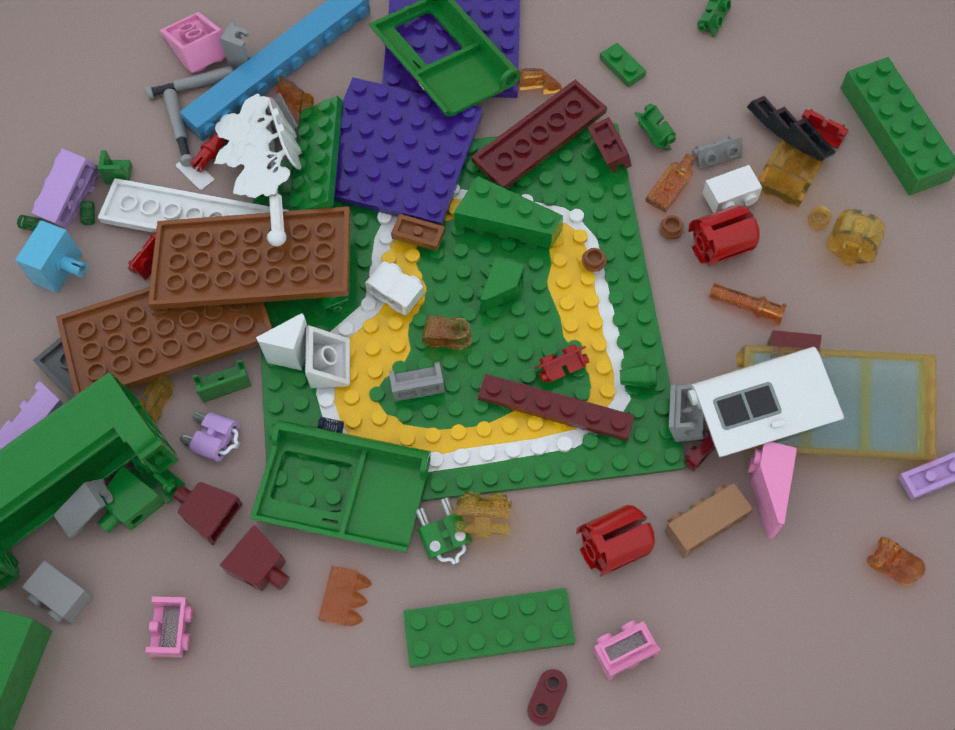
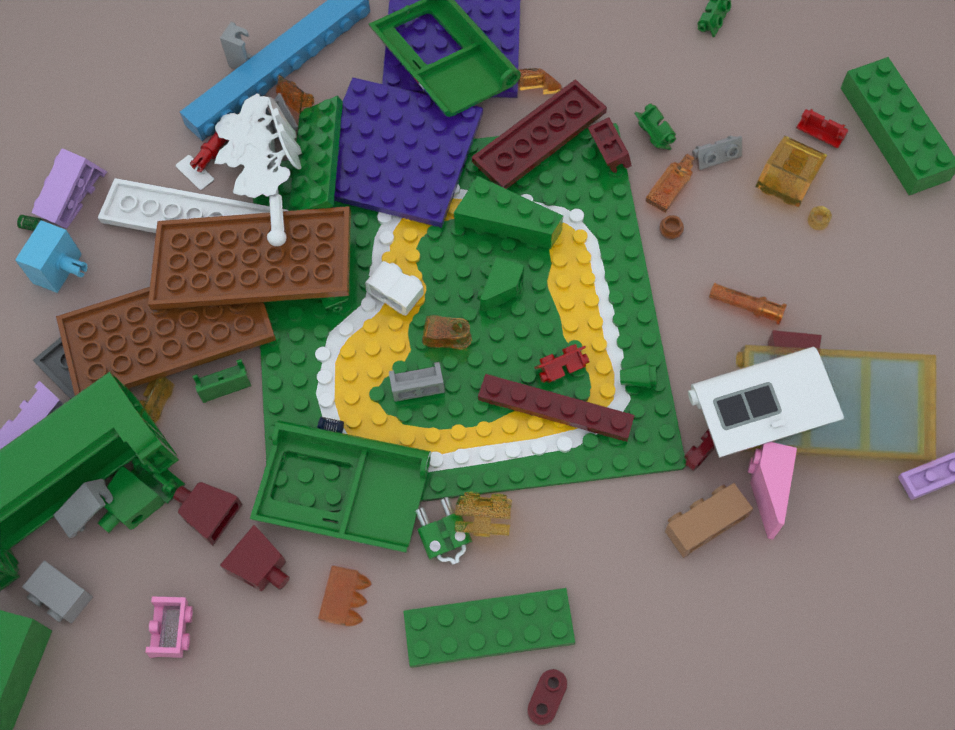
green piece [80,200,95,226] -> none
green panel [98,150,132,185] -> none
red hinge [127,232,156,280] -> none
light grey piece [145,66,234,100] -> none
bright pink slope [160,12,226,73] -> none
light grey piece [163,89,194,167] -> none
lavender piece [180,412,240,462] -> none
white slope [256,313,307,371] -> none
white slope [305,325,350,388] -> none
dark orange plate [391,214,445,251] -> none
red cylinder [576,505,655,577] -> none
dark orange plate [582,248,606,272] -> none
bright pink window [593,620,661,681] -> none
green plate [599,42,646,87] -> none
light grey hinge [669,384,704,442] -> none
red cylinder [688,205,760,267] -> none
white brick [702,165,762,213] -> none
black slope [747,96,836,161] -> none
clear yellow brick [826,209,886,266] -> none
clear orange piece [867,537,926,586] -> none

